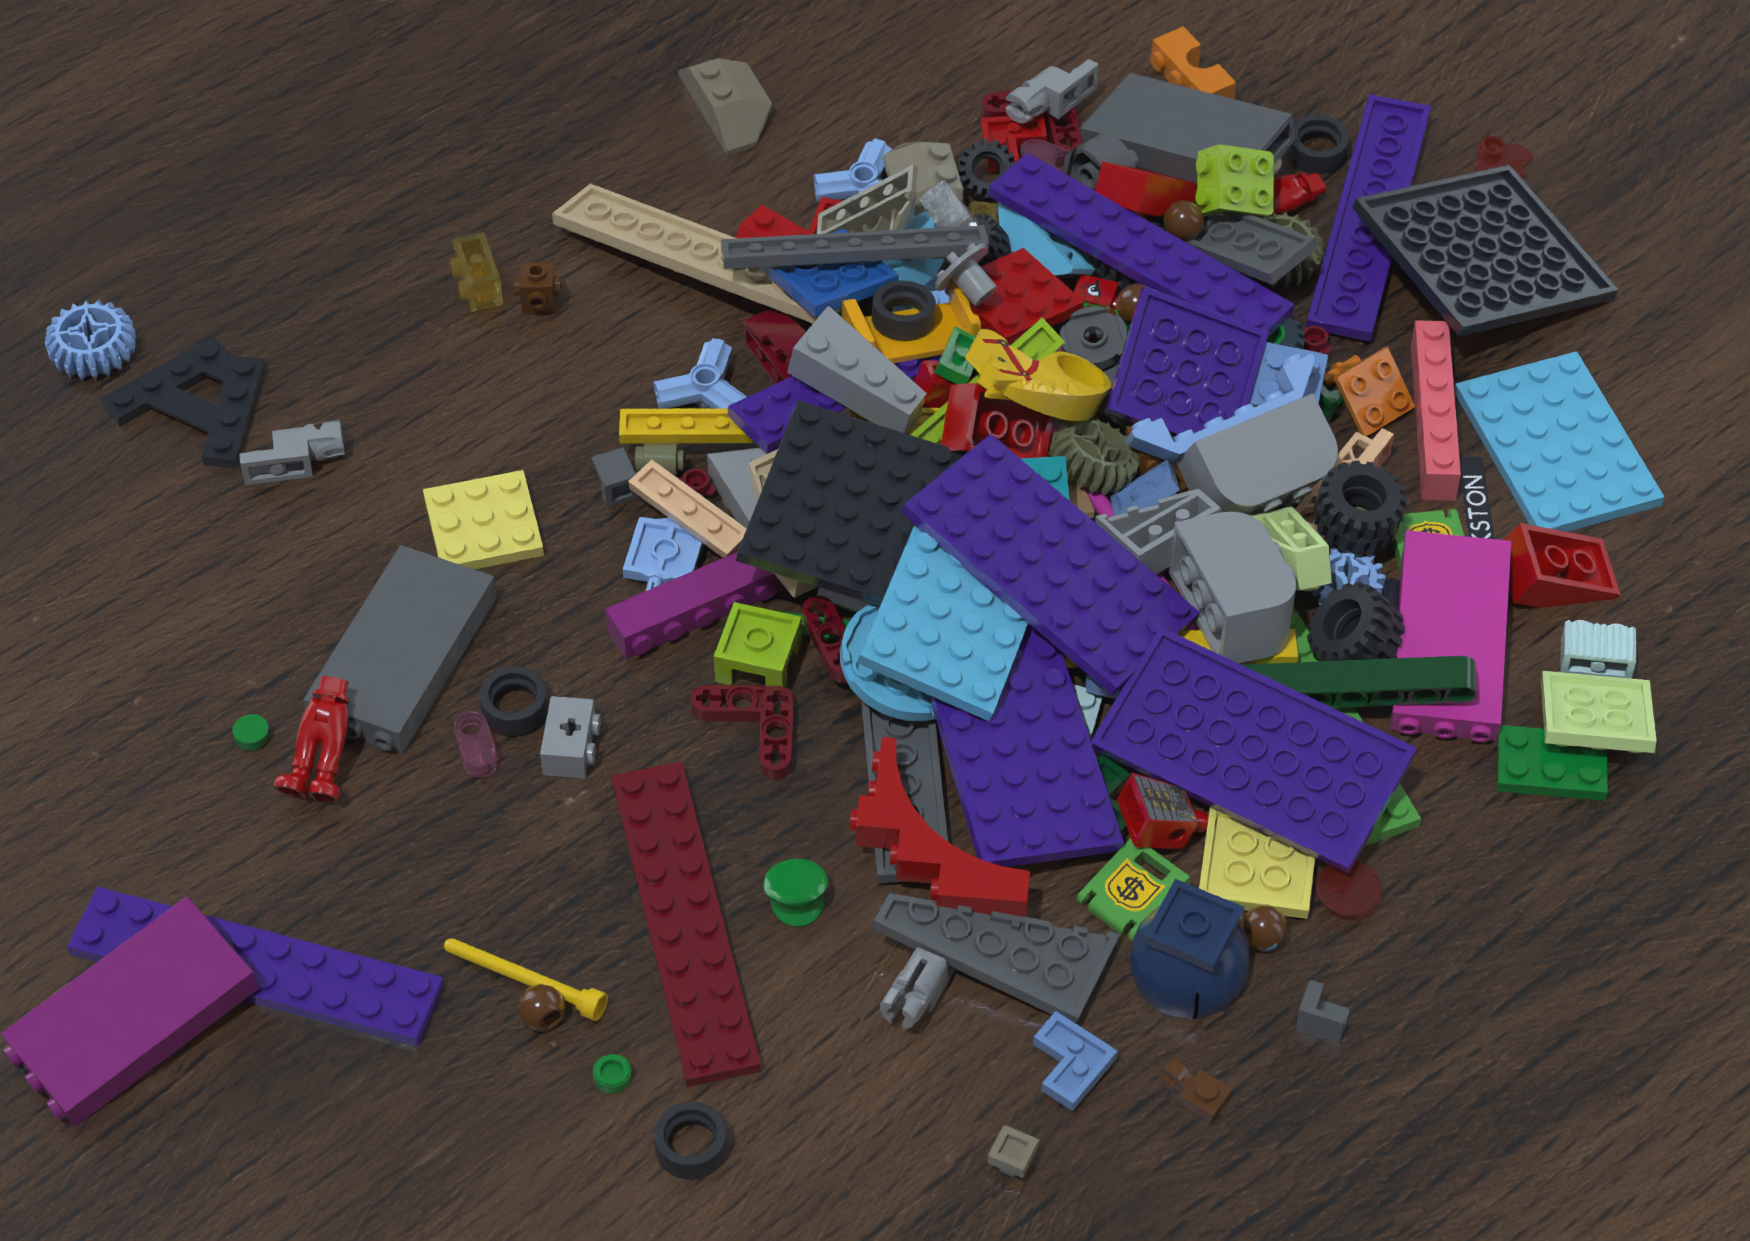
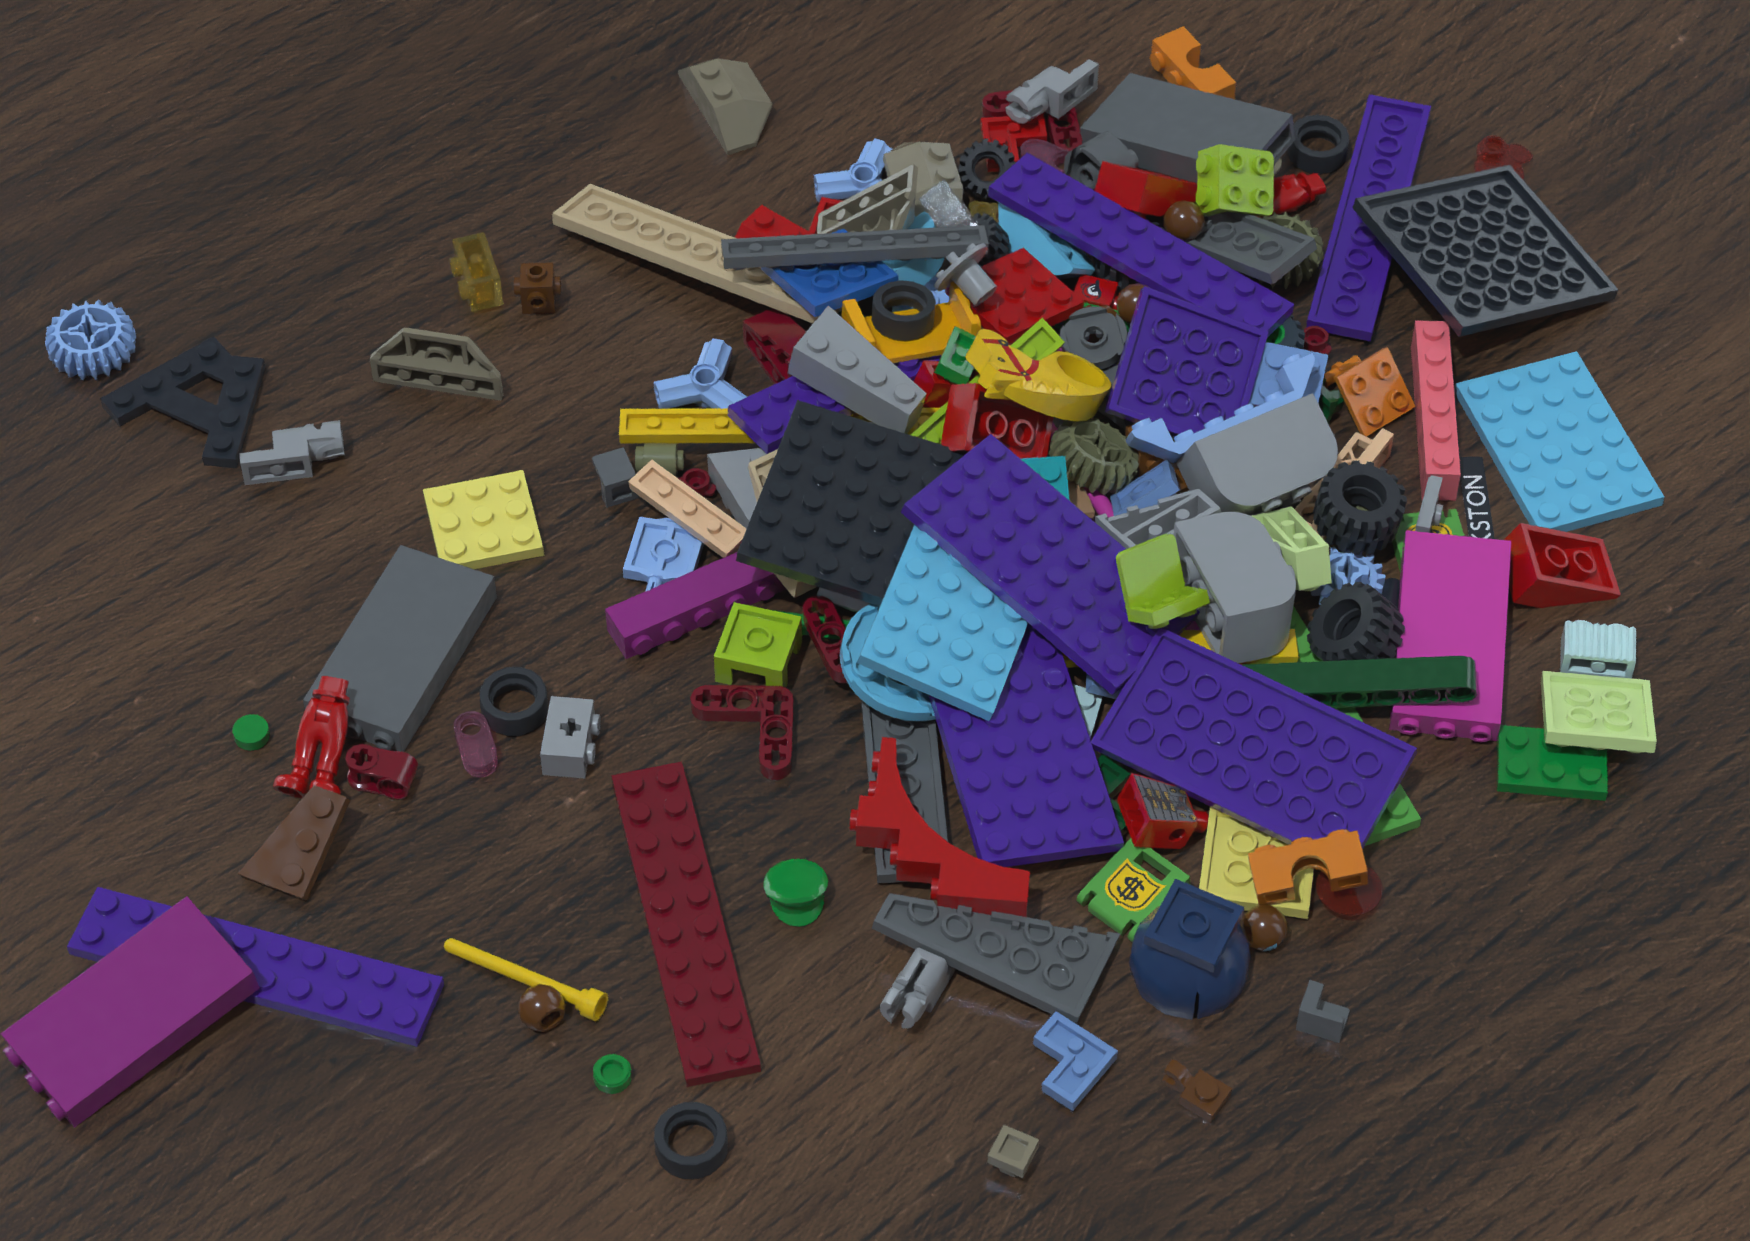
none -> reddish brown wing [238,785,350,902]
none -> dark red piece [346,744,418,799]
none -> dark tan wedge [370,327,503,401]
none -> lime bracket [1116,533,1210,629]
none -> orange arch [1248,829,1368,905]
none -> light grey plate [1415,475,1443,533]

